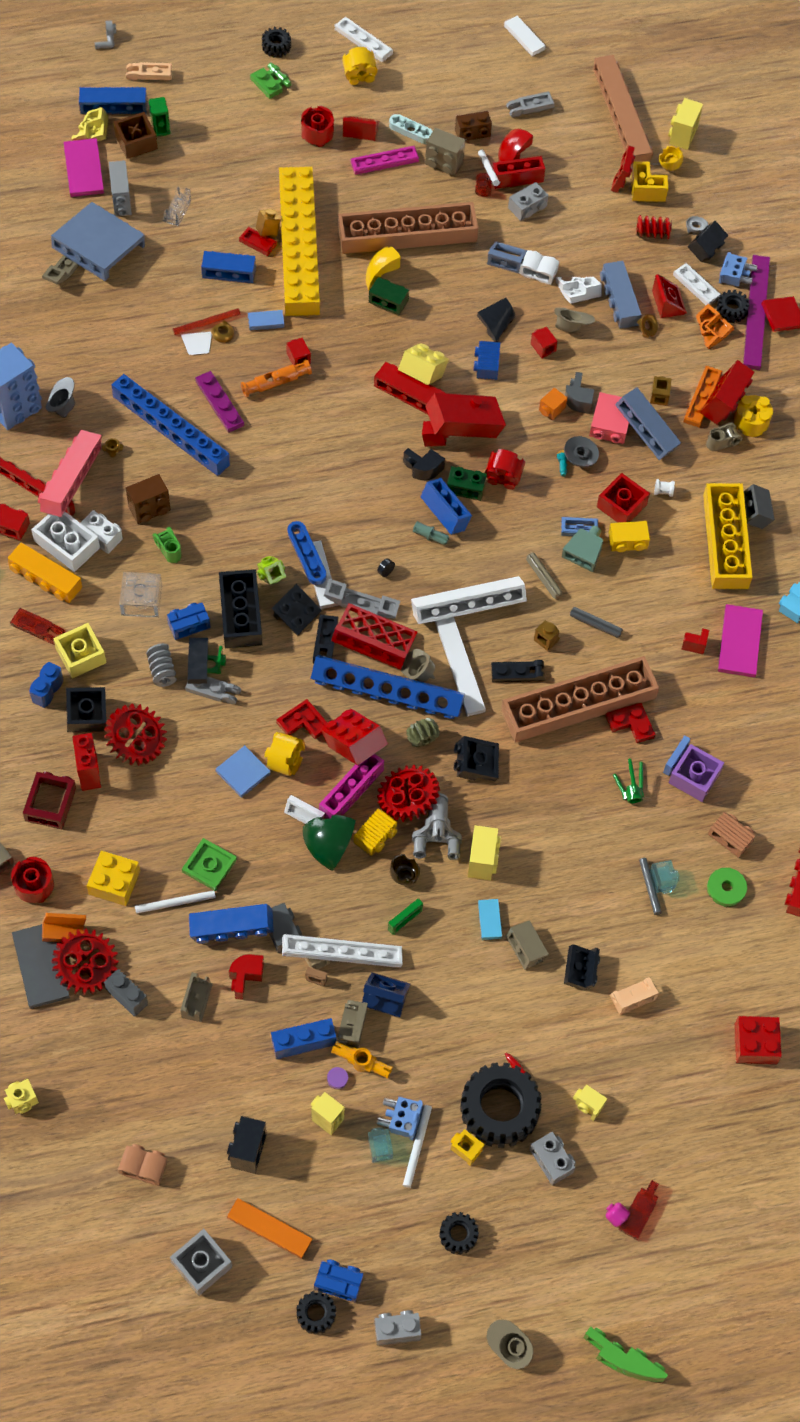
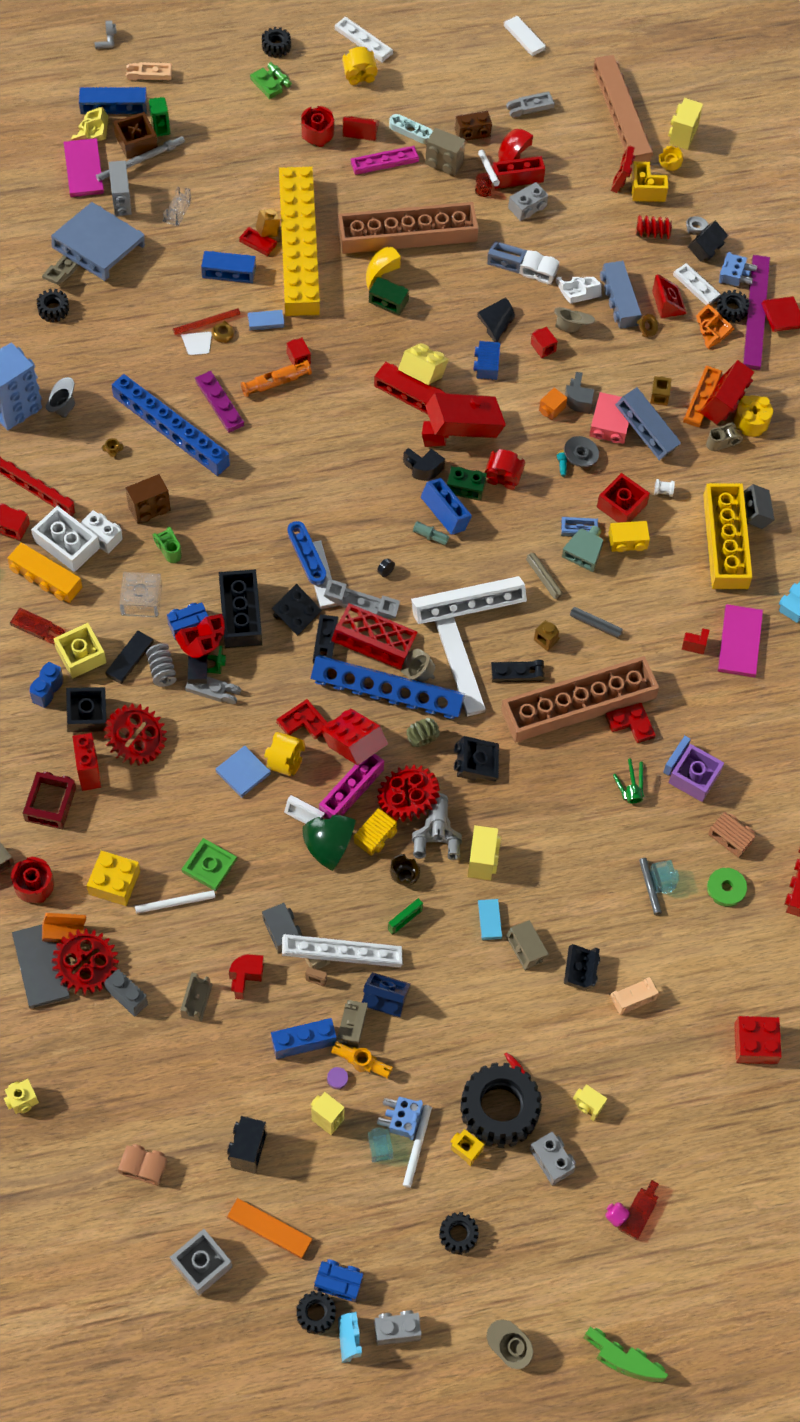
coral brick [38,430,102,517] -> none
blue brick [189,904,274,944] -> none
lime brick [257,556,286,584] -> none
none -> black tyre [36,289,69,322]
none -> light grey bar [96,136,185,181]
none -> black tile [105,631,154,684]
none -> red brick [175,614,225,658]
none -> medium azure slope [338,1312,362,1363]

